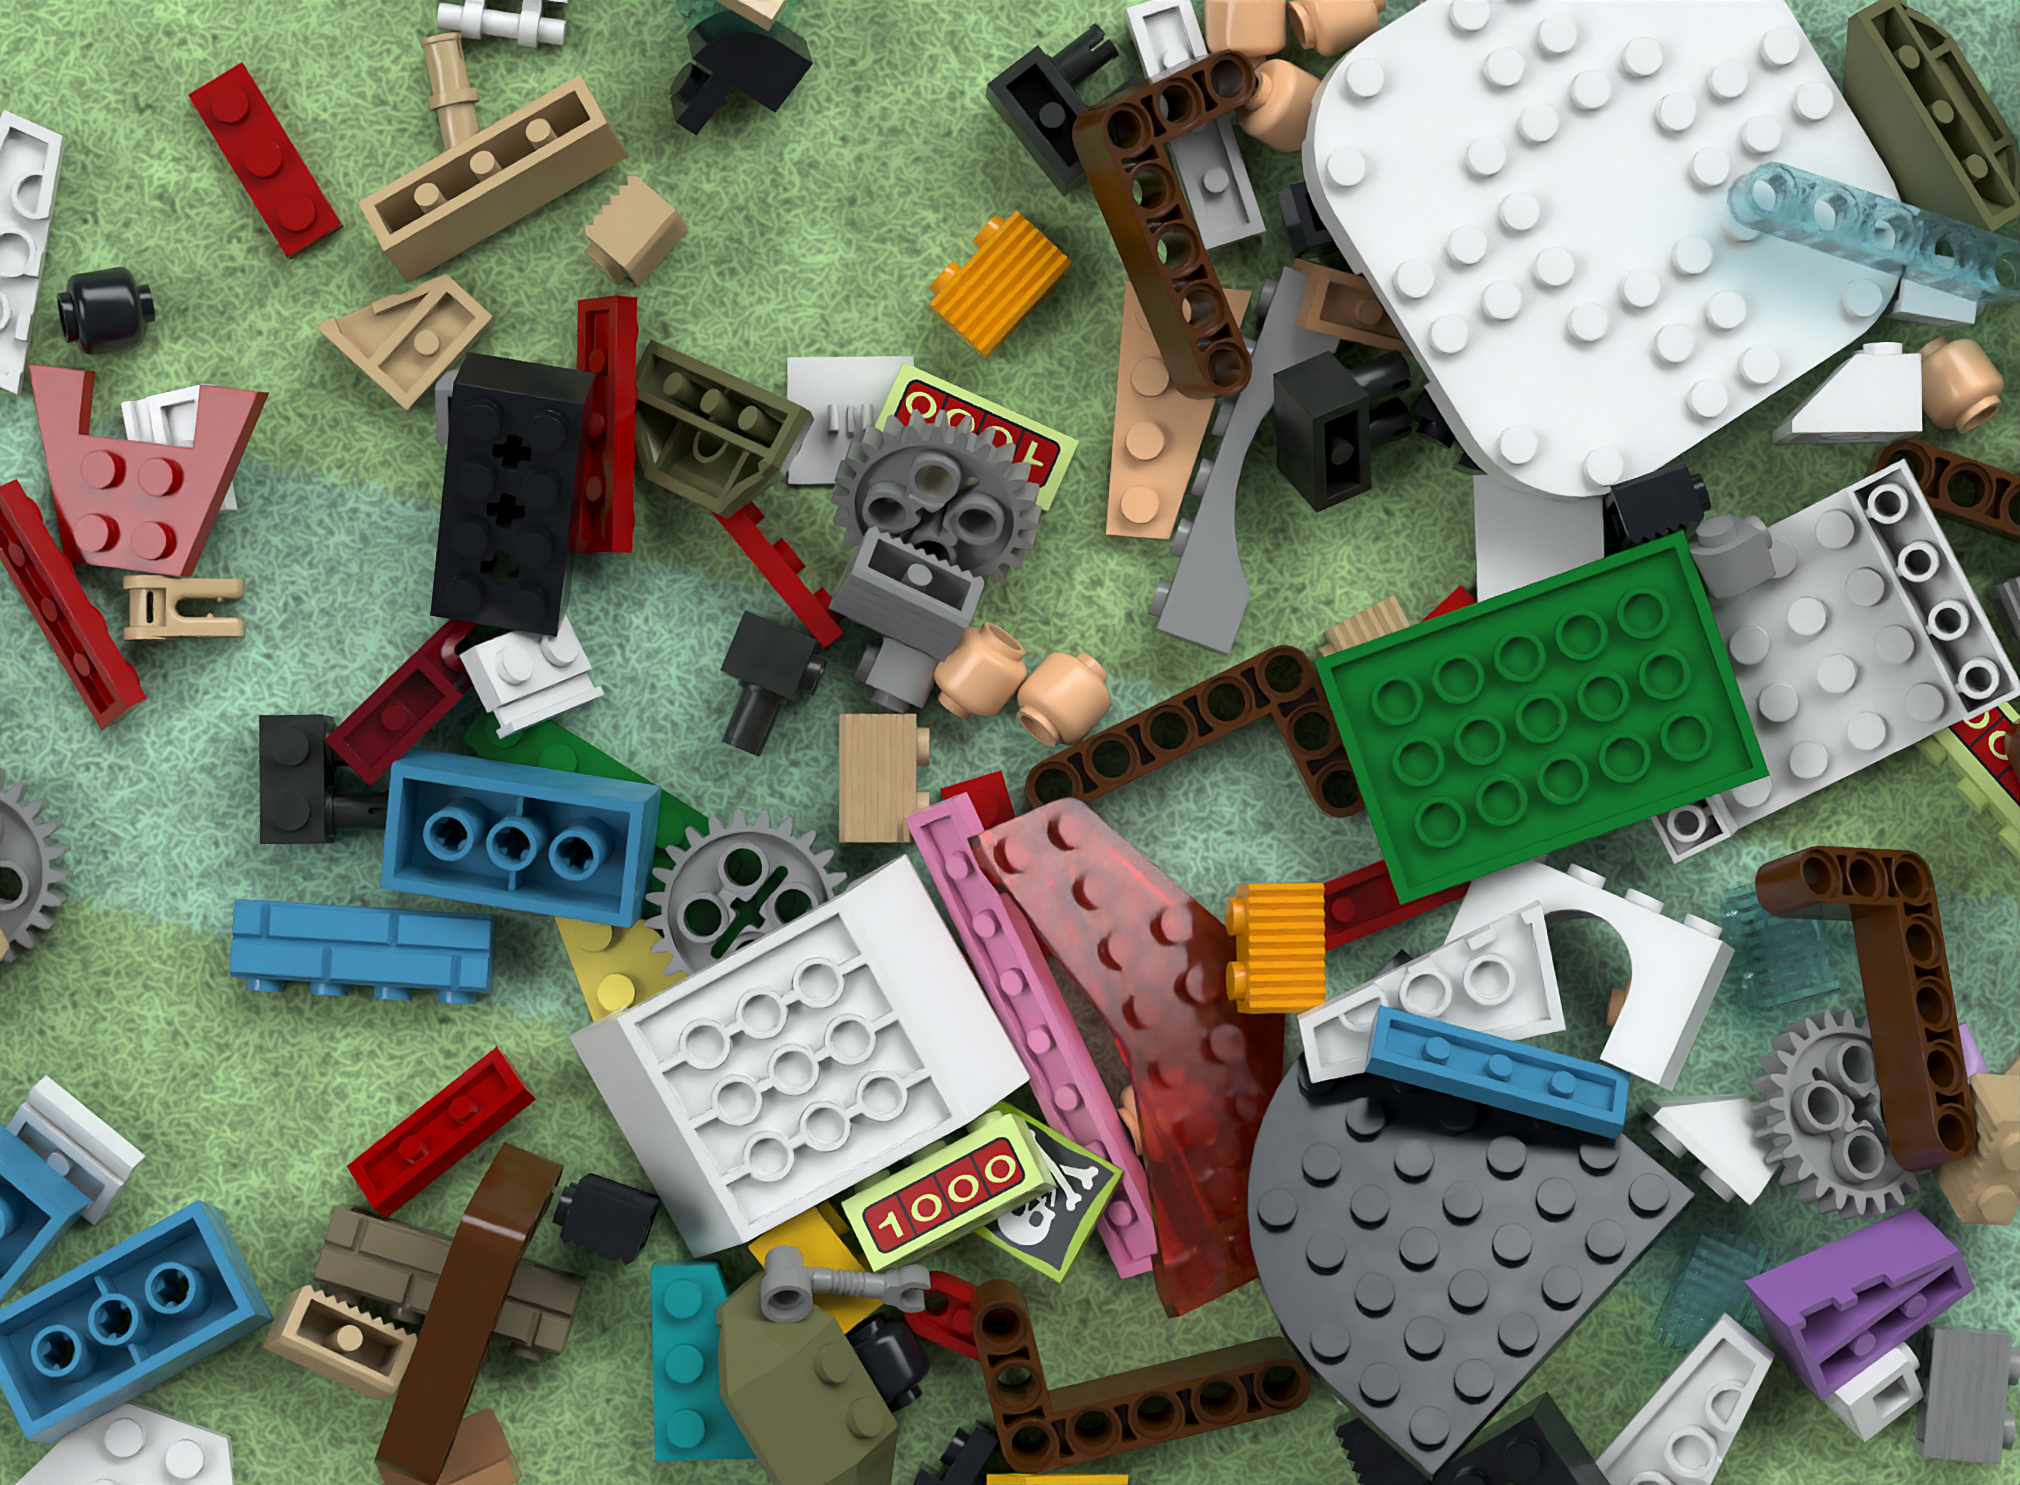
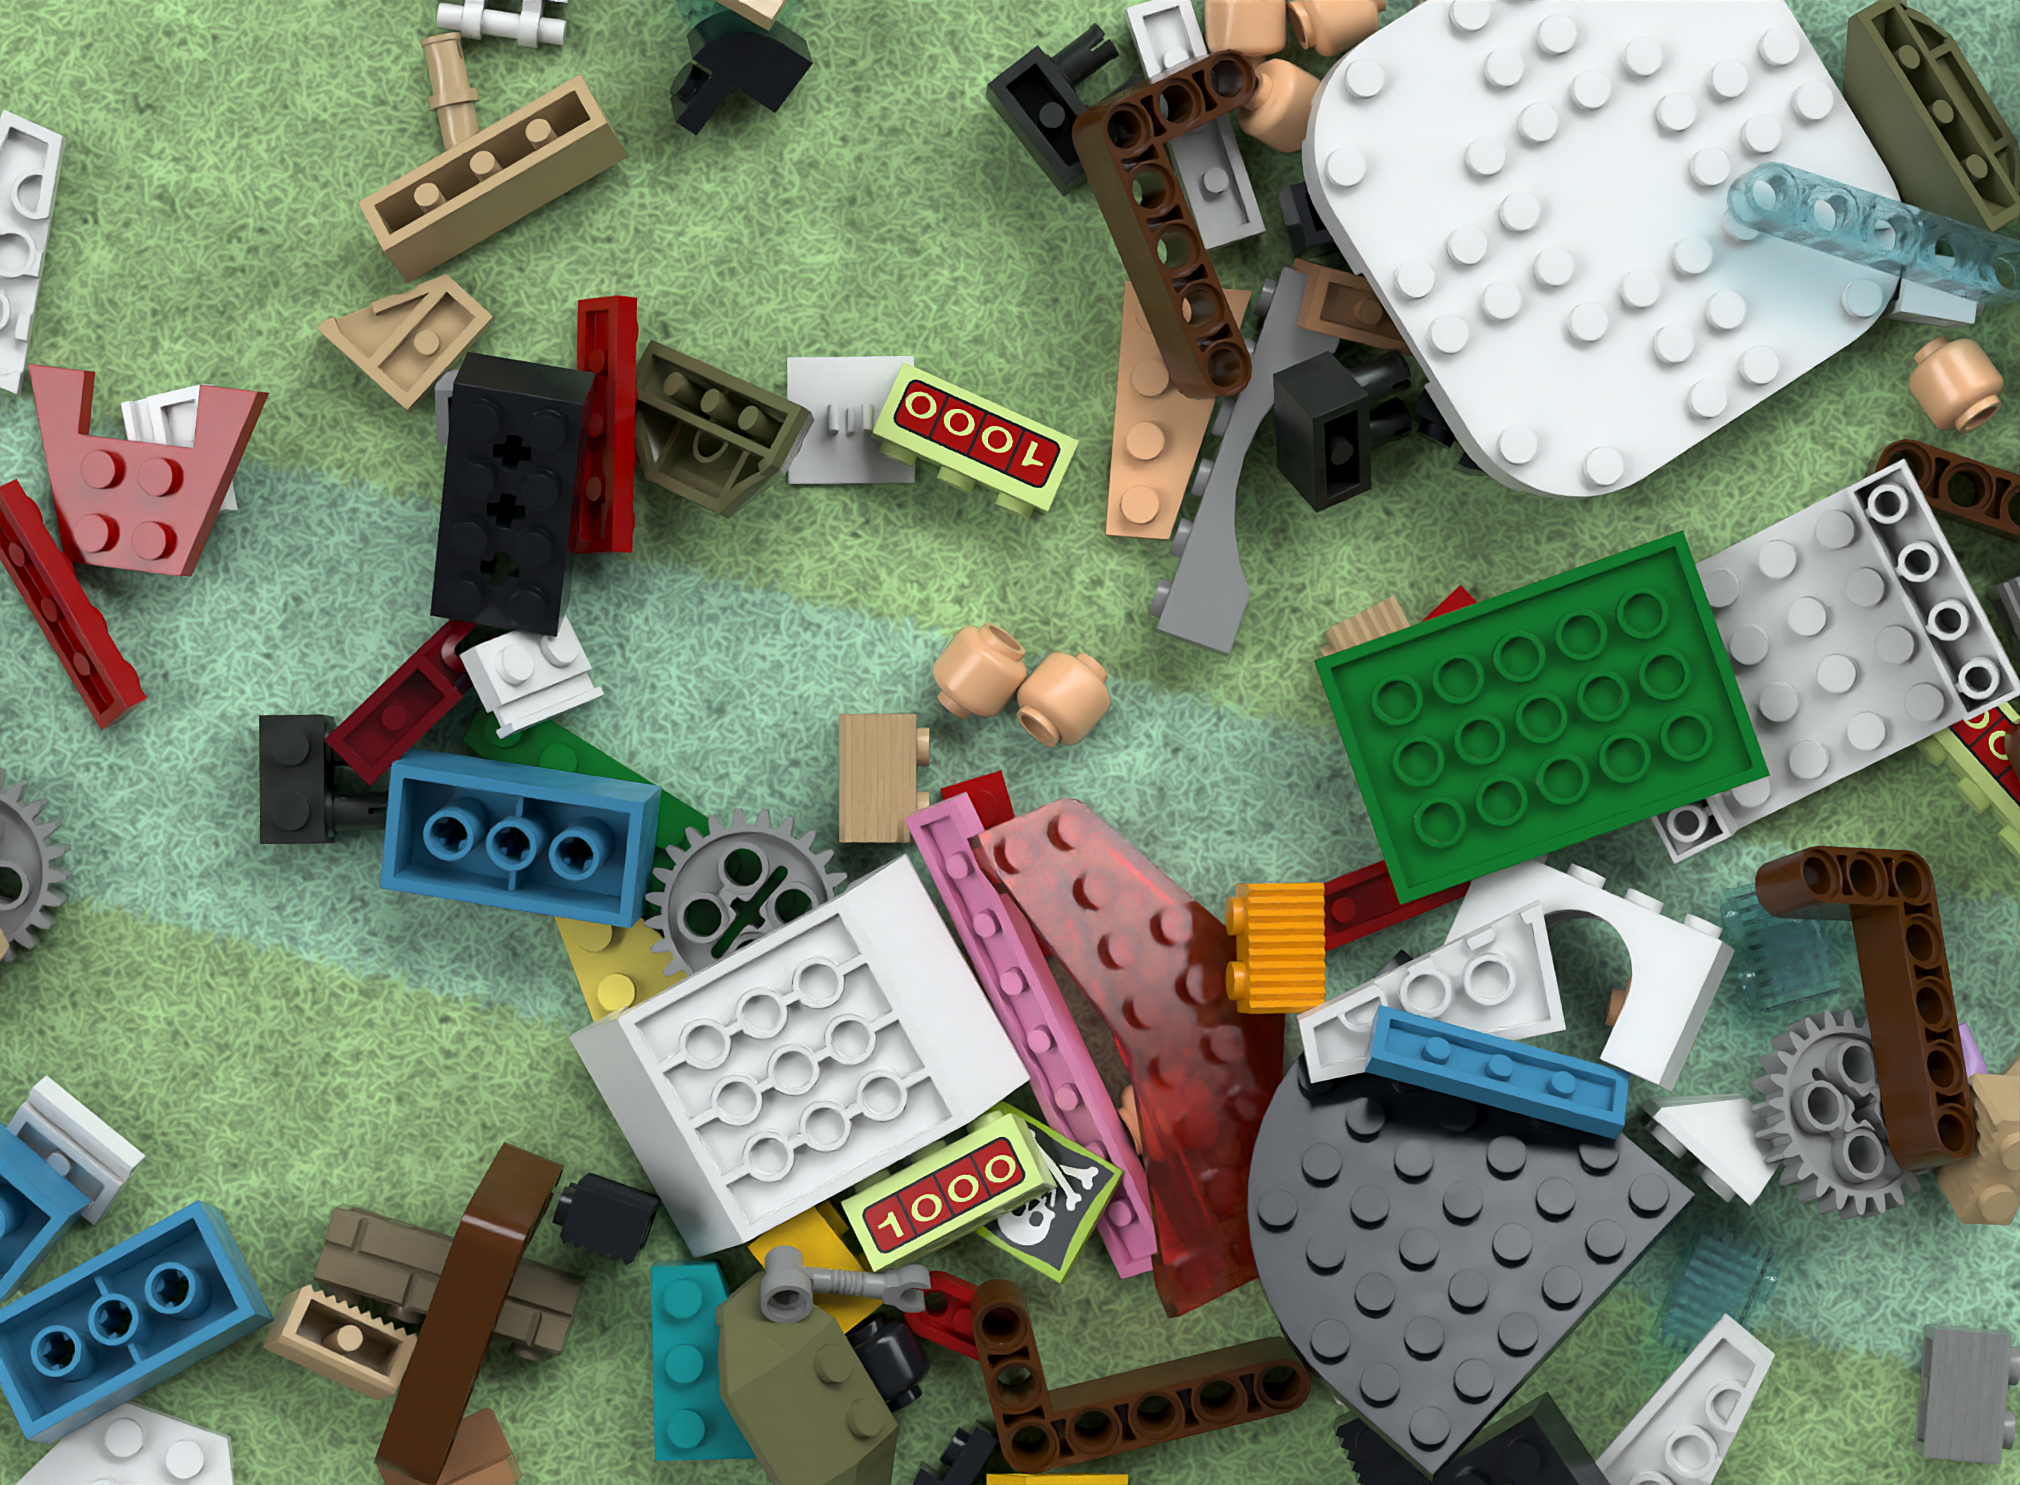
black head [57,267,155,355] -> none
tan piece [123,575,246,642] -> none
red plate [188,62,344,259] -> none
dark azure brick [229,899,497,1004] -> none
red plate [347,1046,536,1219] -> none
tan brick [584,176,688,287] -> none
red plate [711,501,846,651] -> none
pearl dark grey brick [720,610,828,757] -> none
light grey brick [829,526,985,662] -> none
light grey gear [831,409,1042,593] -> none
light grey plate [853,636,940,714] -> none
light orange brick [929,210,1072,361] -> none
reddish brown beam [1025,645,1365,818] -> none
white piece [1473,475,1604,603] -> none
black brick [1602,461,1711,553] -> none
light grey plate [1687,513,1776,599] -> none
medium lavender wedge [1744,1207,1975,1401] -> none
white slope [1772,342,1922,444] -> none
white brick [1824,1341,1925,1442] -> none

